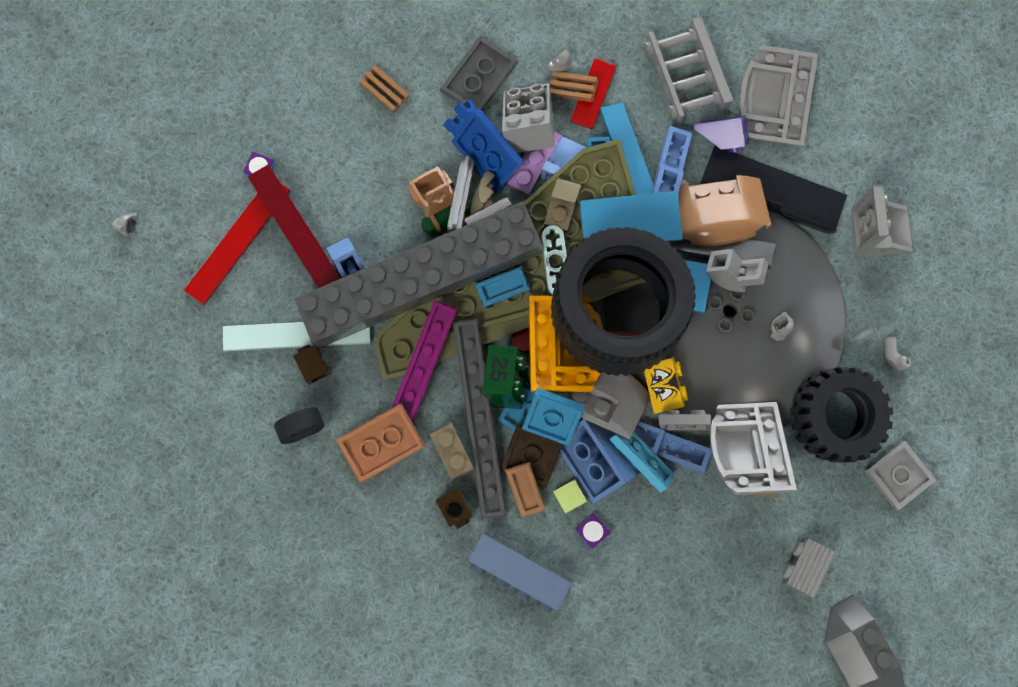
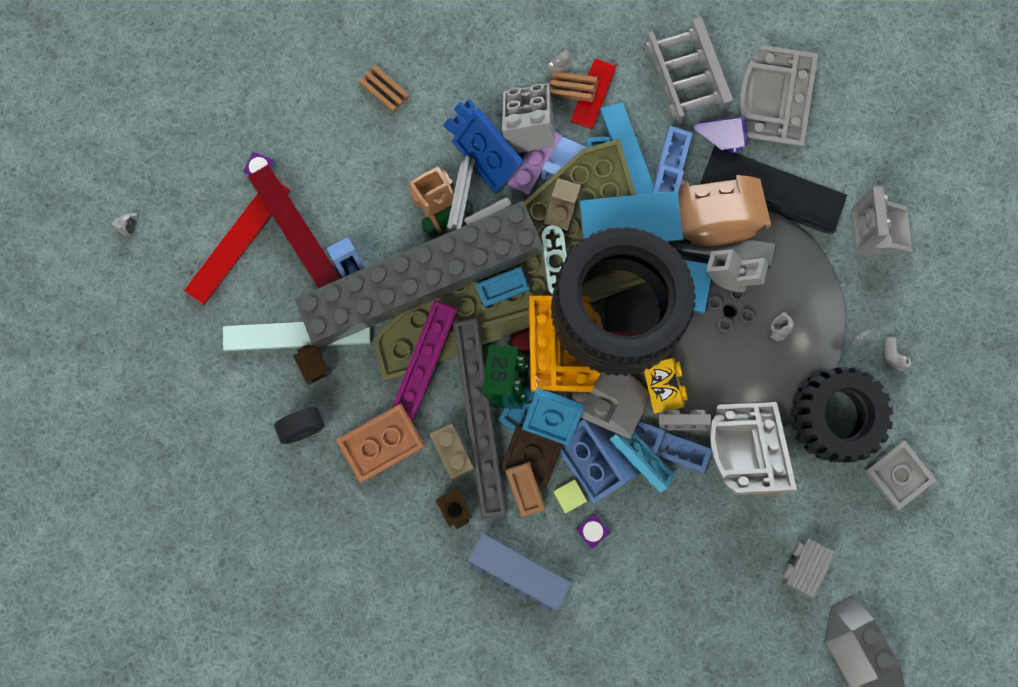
dark grey tile [440,36,518,111] -> none
dark tan slope [470,170,495,215] -> none

